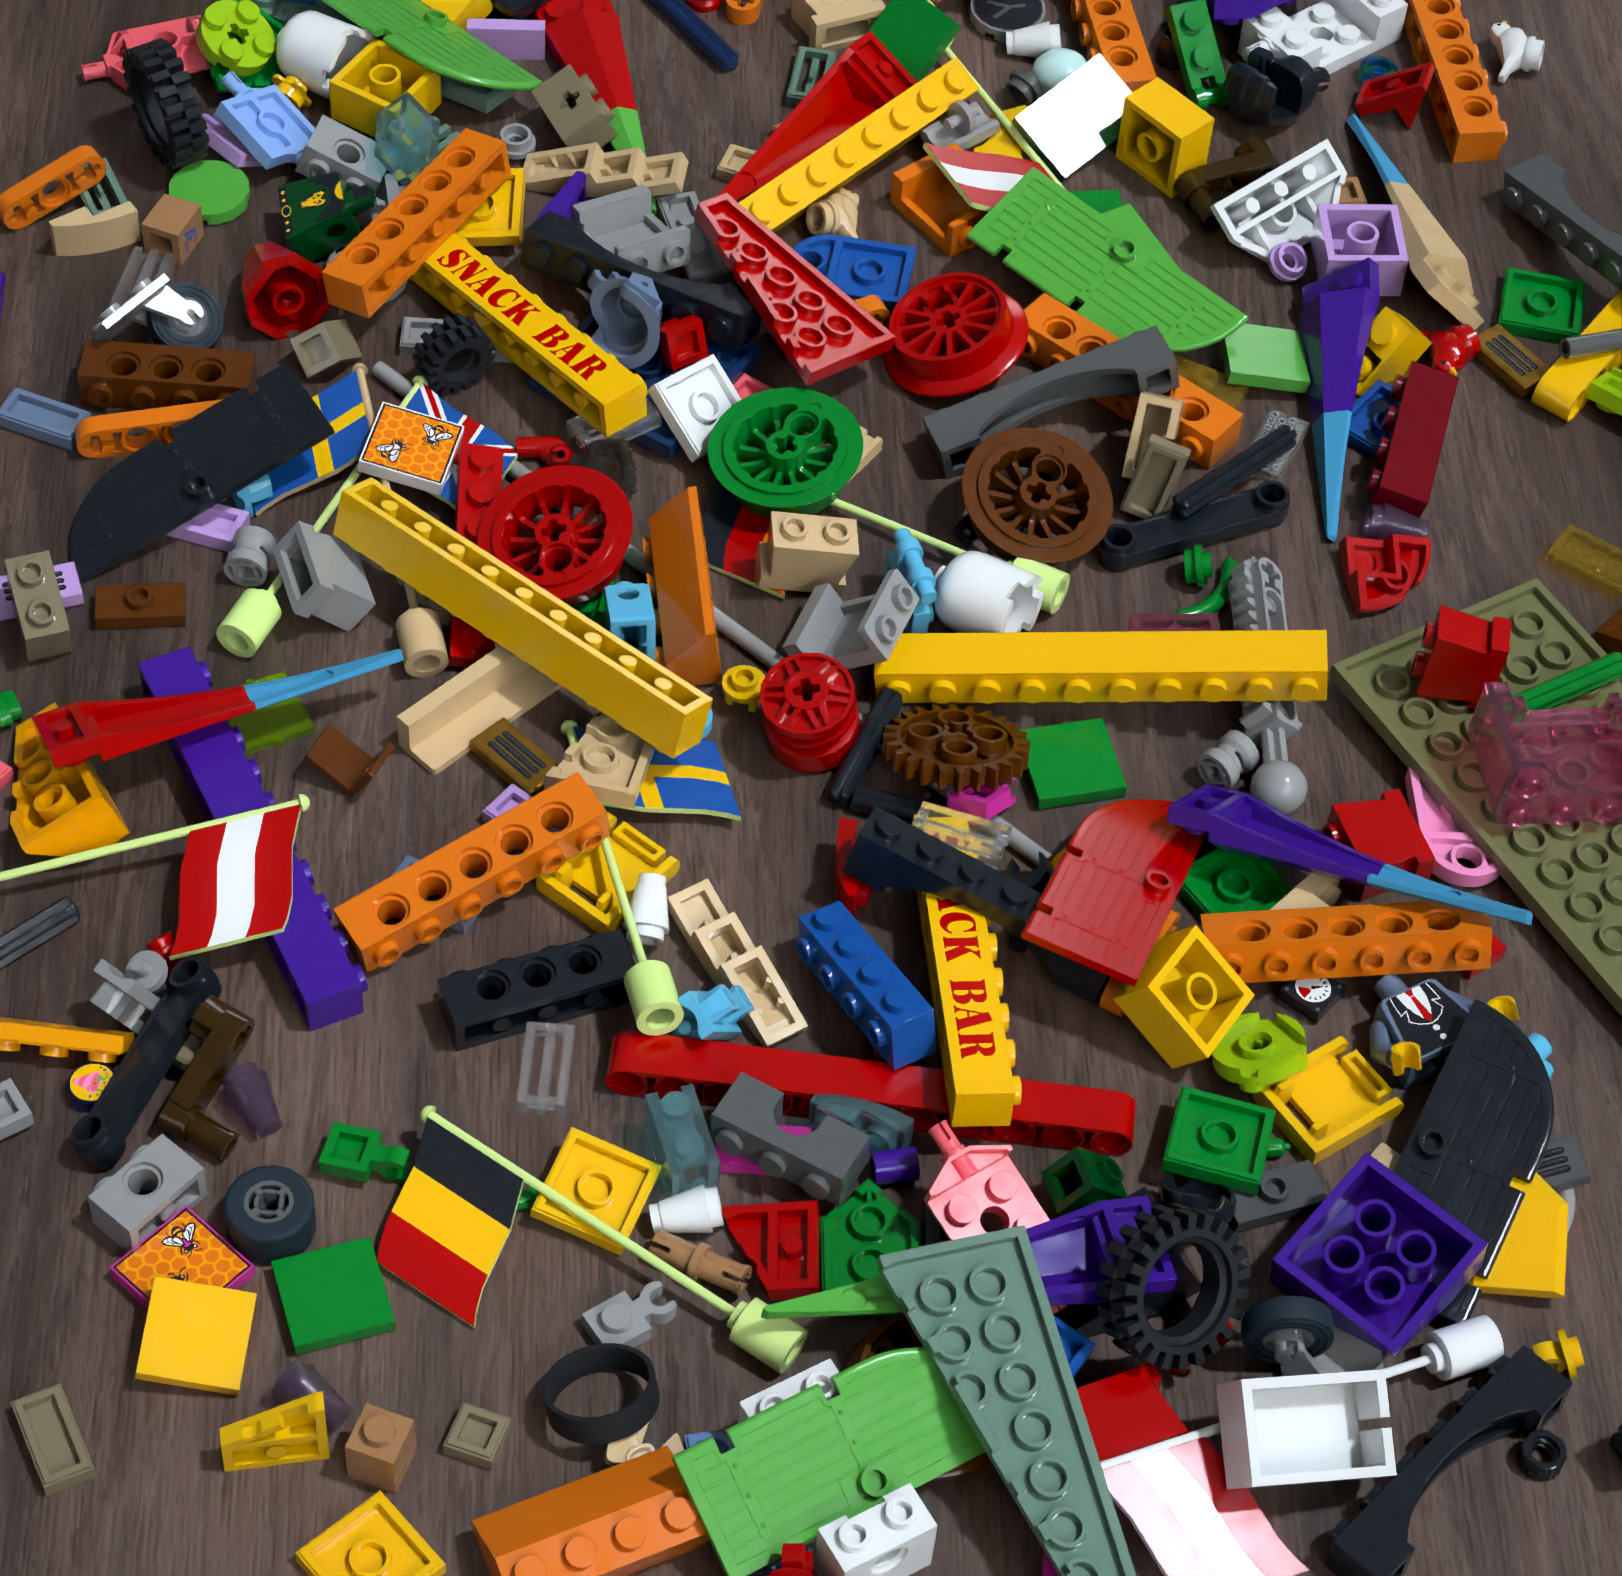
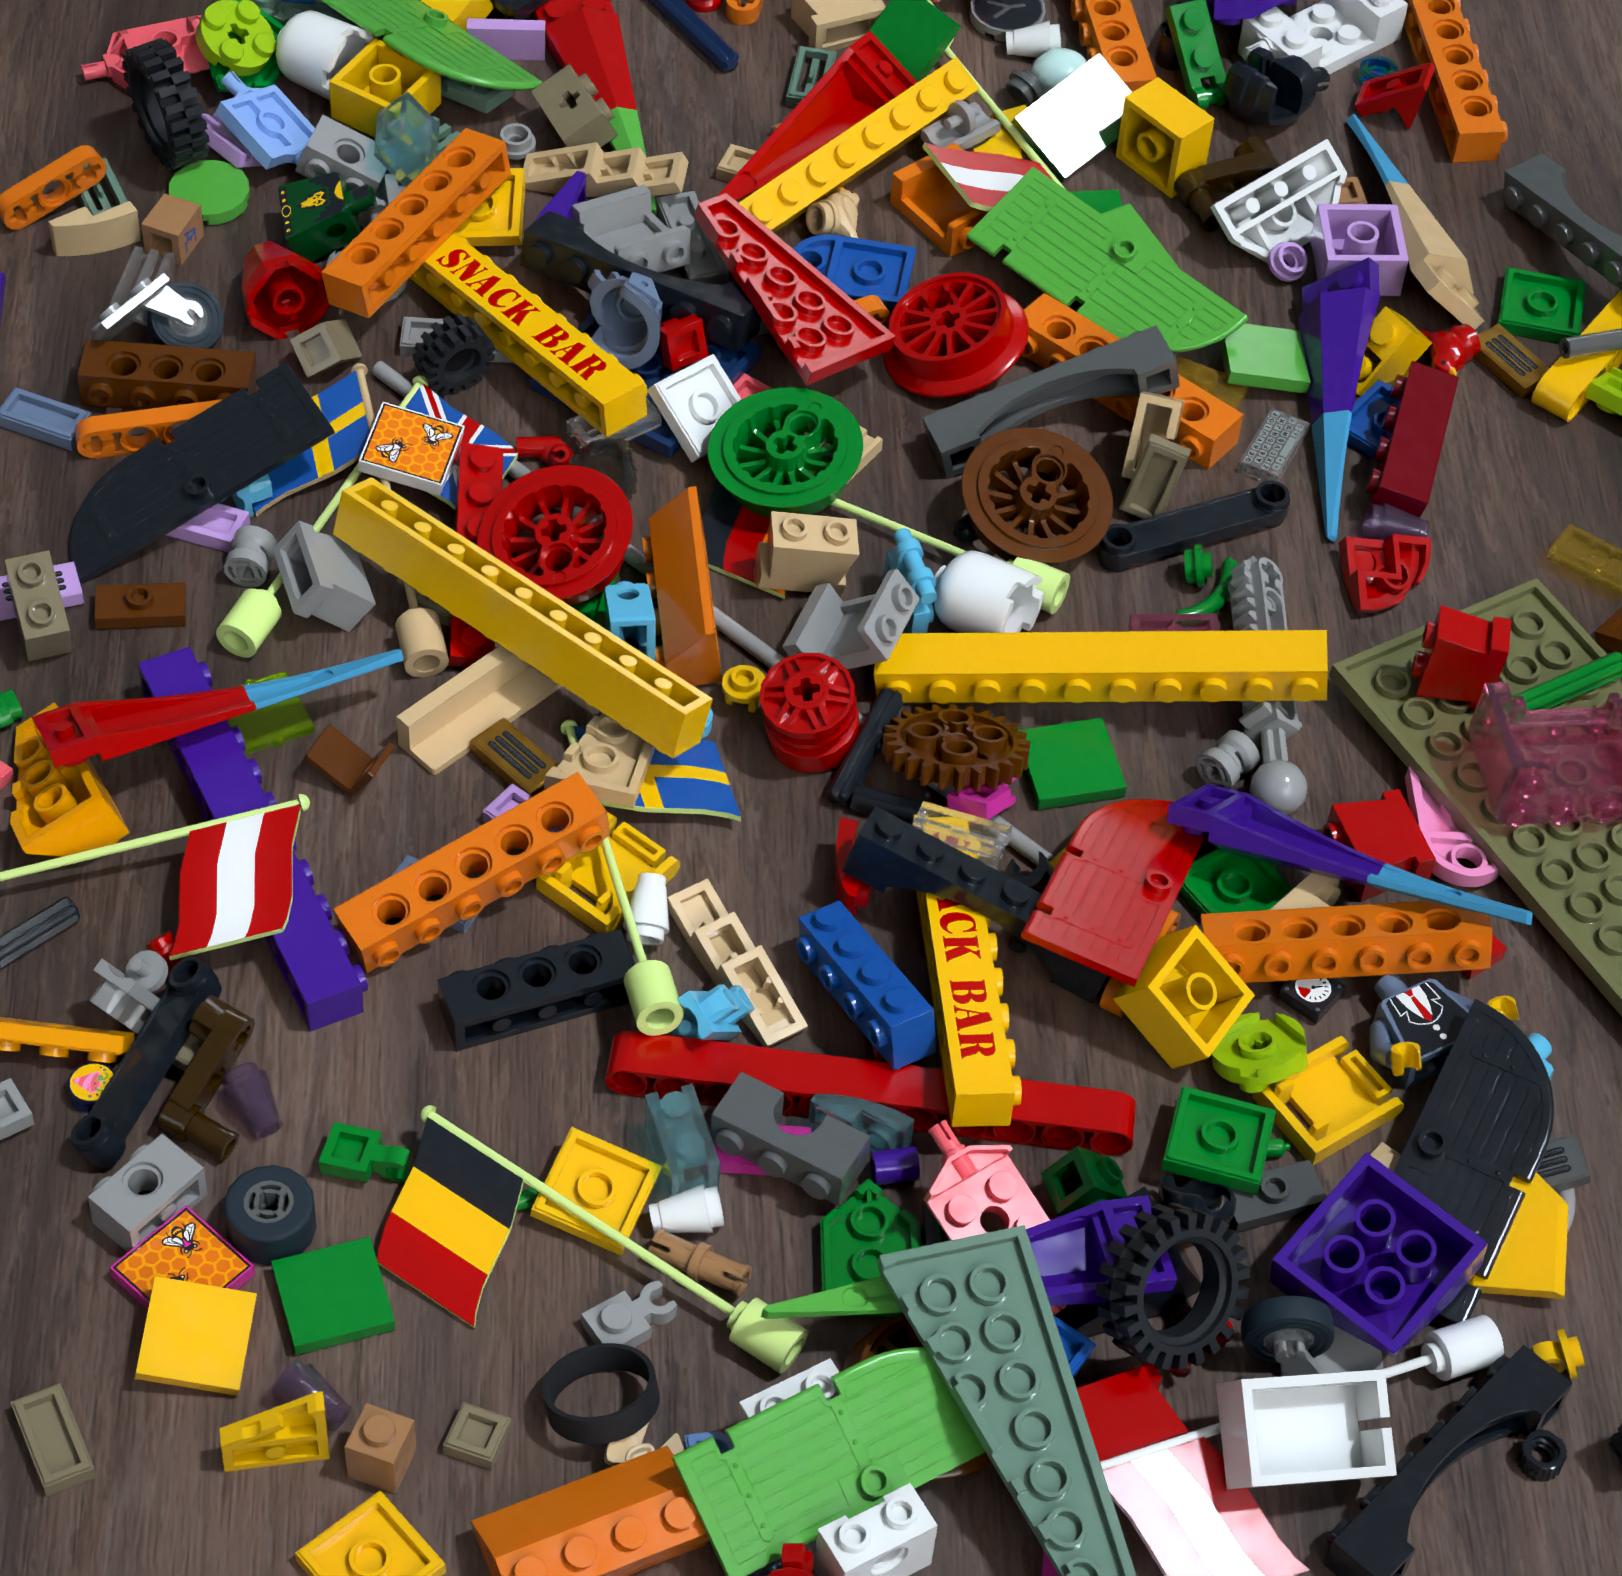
yellow plate [271,74,312,110] -> none
clear tile [517,1021,575,1116] -> none
red wing [722,1200,820,1300] -> none
black axle [1171,425,1297,517] -> none
white animal [1489,21,1545,83] -> none

